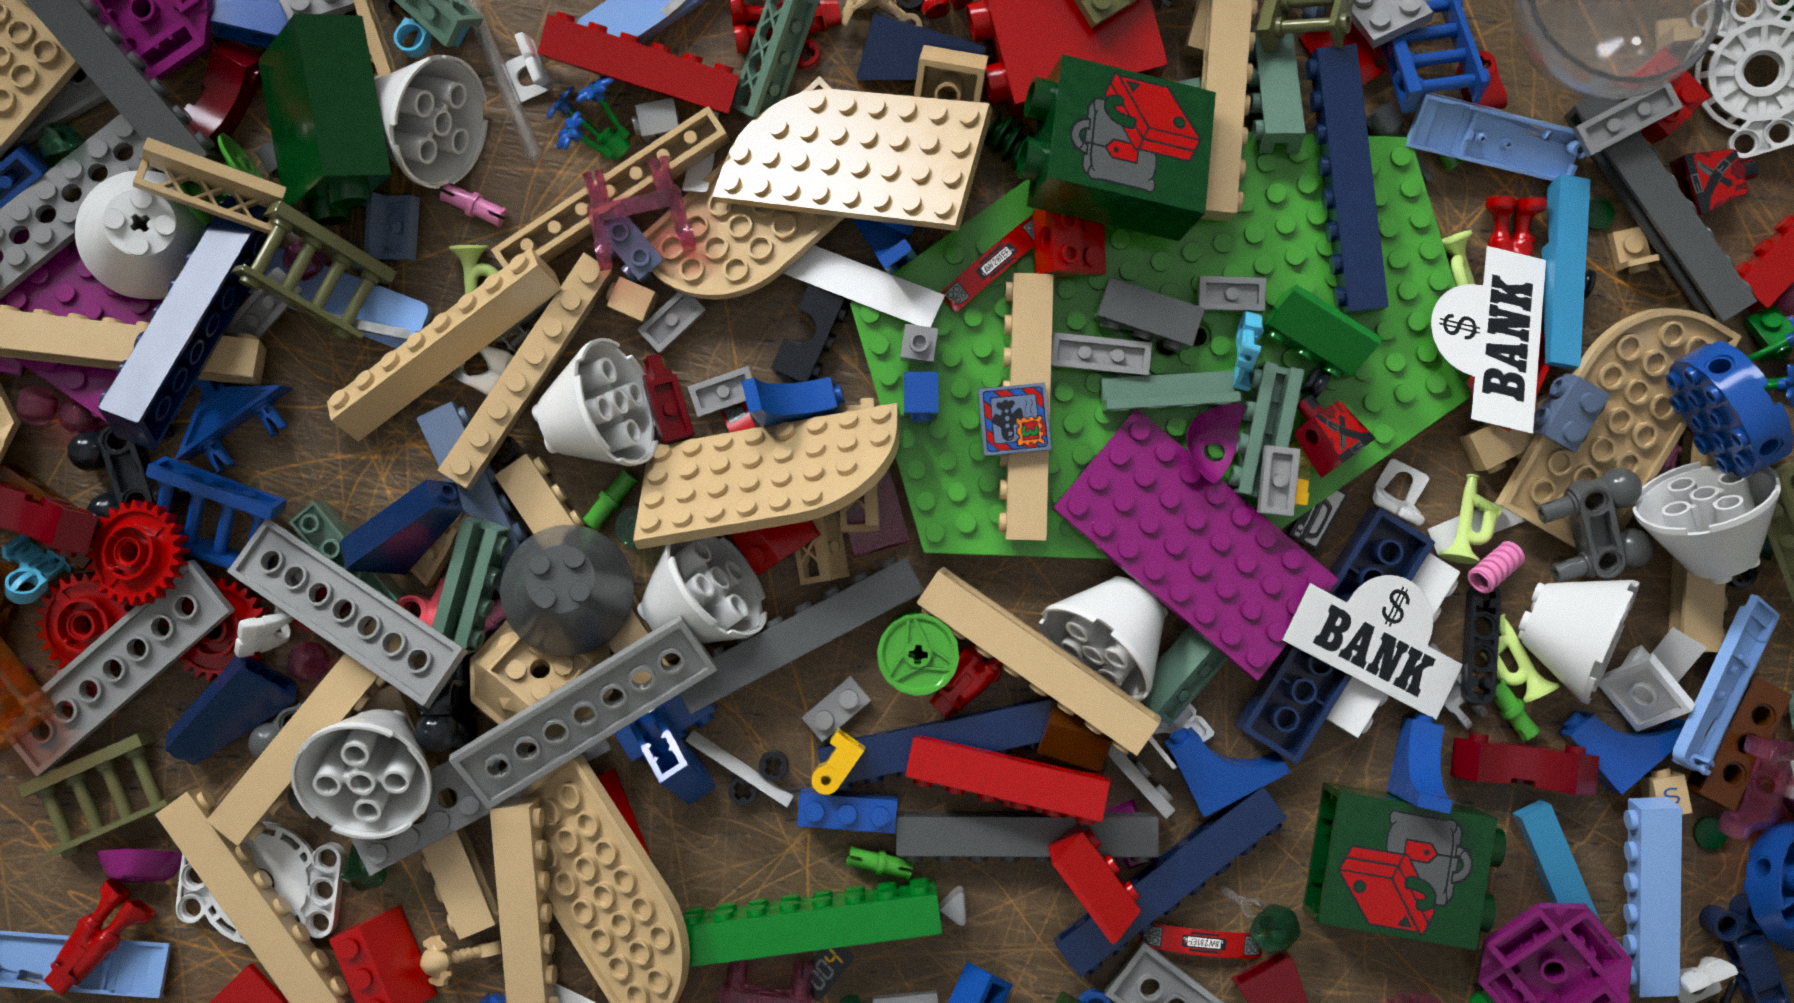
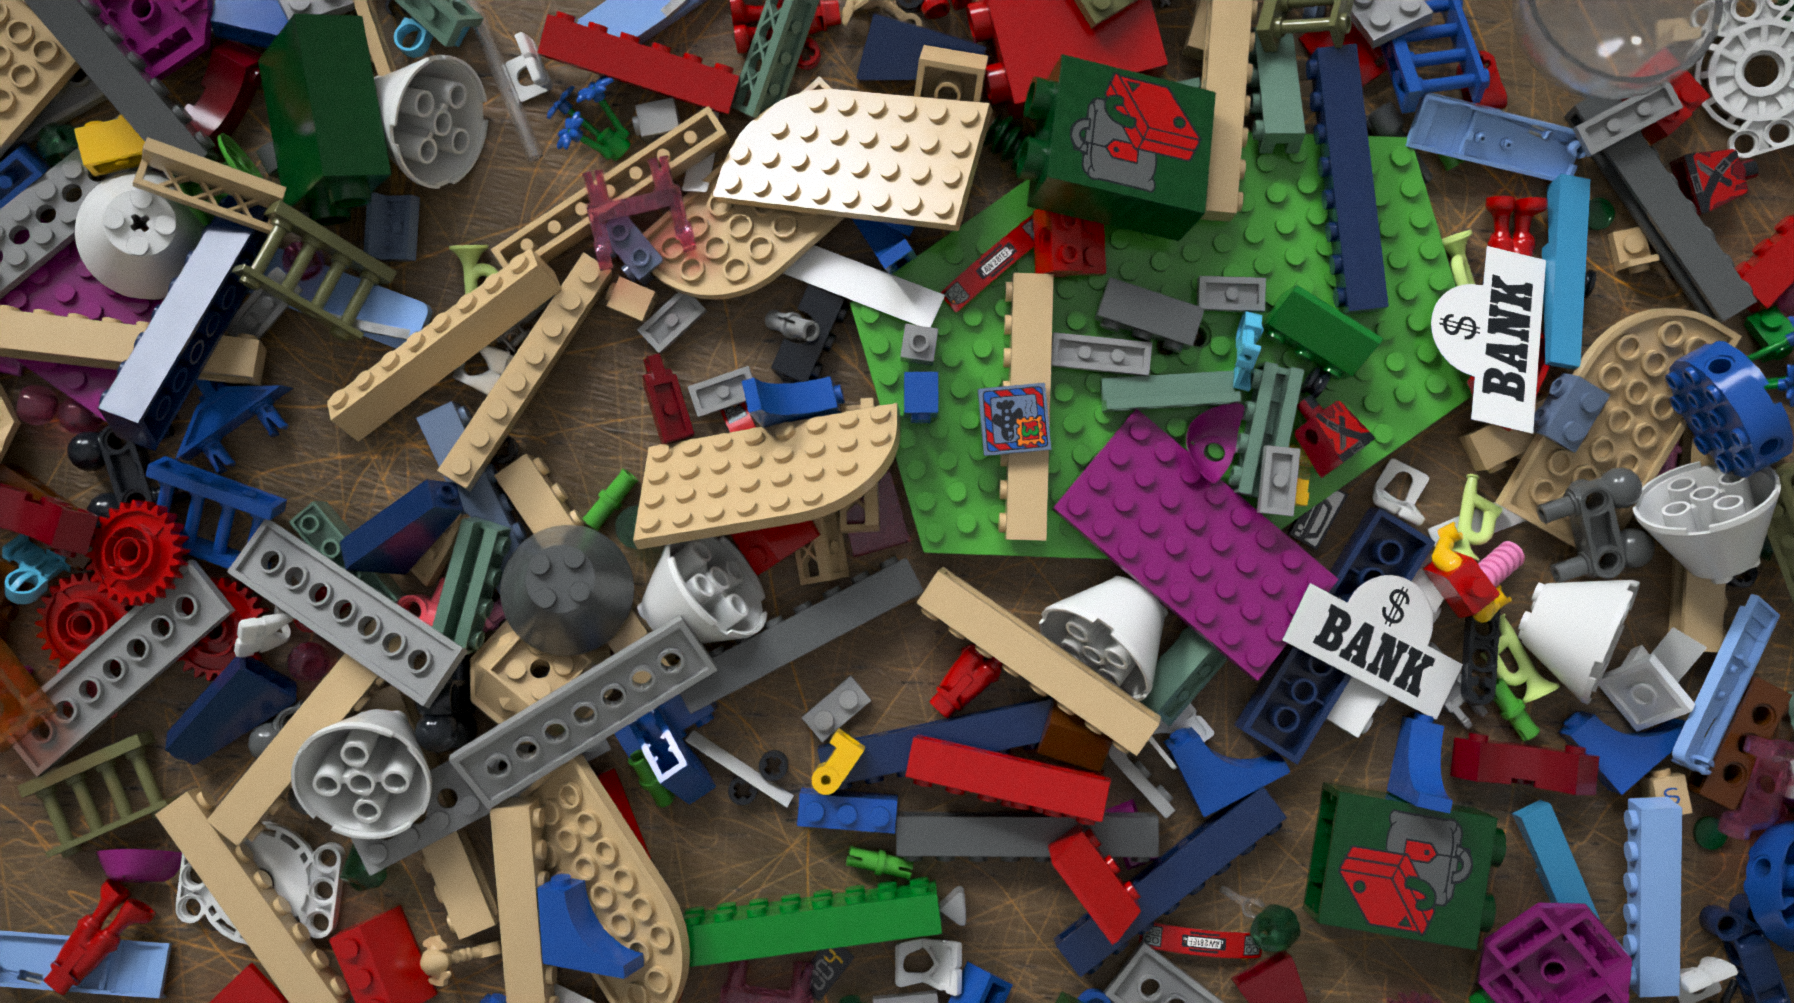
bright pink pin [440,183,508,228] -> none
white cone [532,338,659,466] -> none
bright green piece [877,609,959,696] -> none
none -> yellow brick [74,115,145,177]
none -> blue arch [537,874,644,979]
none -> bright green pin [628,749,675,808]
none -> light grey pin [765,310,820,341]
none -> white piece [895,938,962,996]
none -> red torso [1422,522,1512,623]

